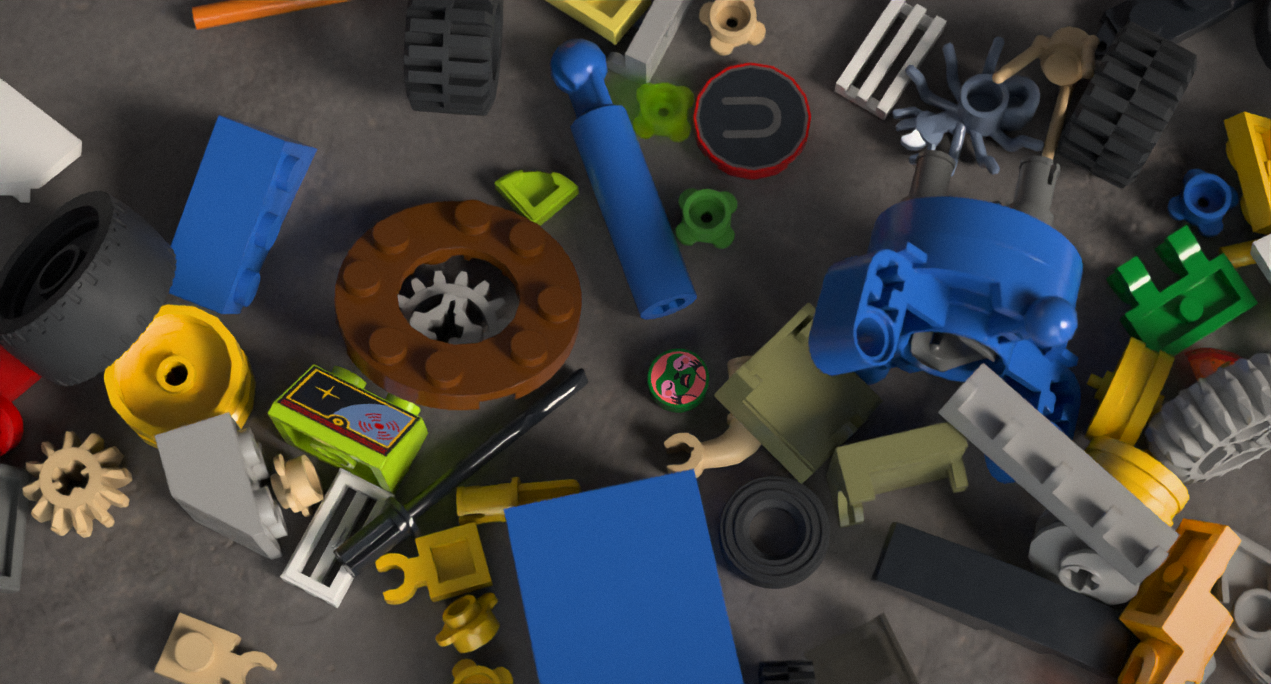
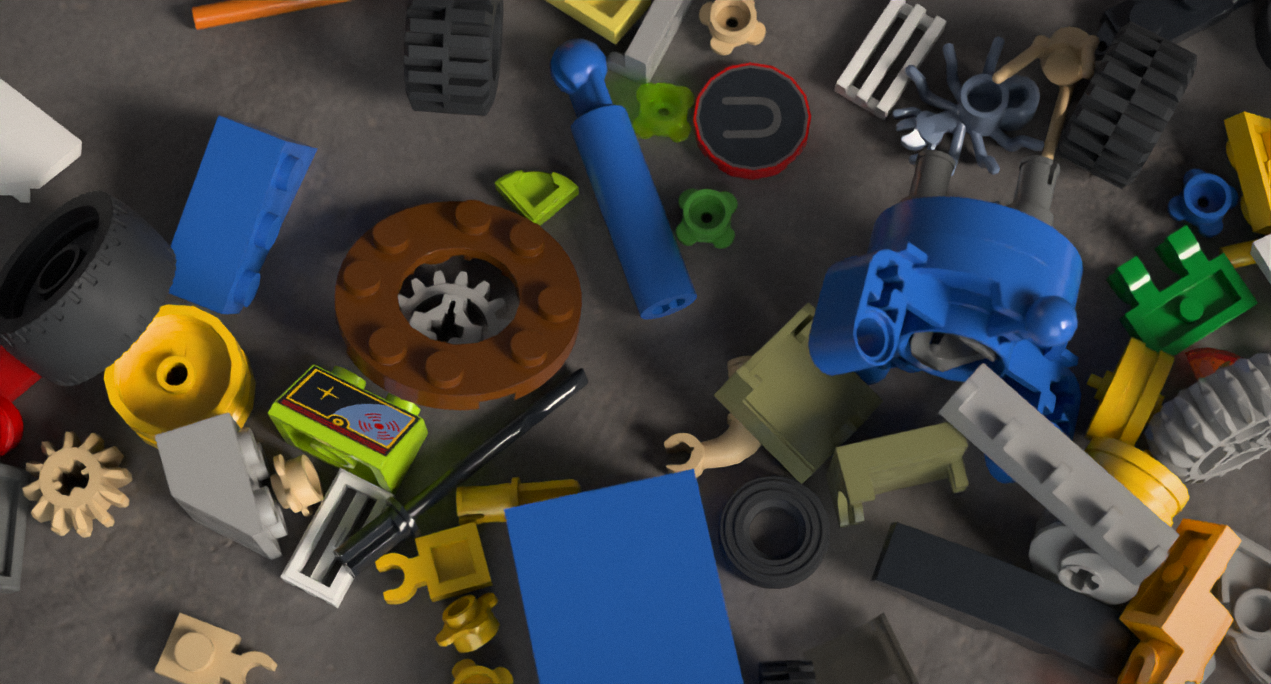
tile [648,348,709,413] -> none

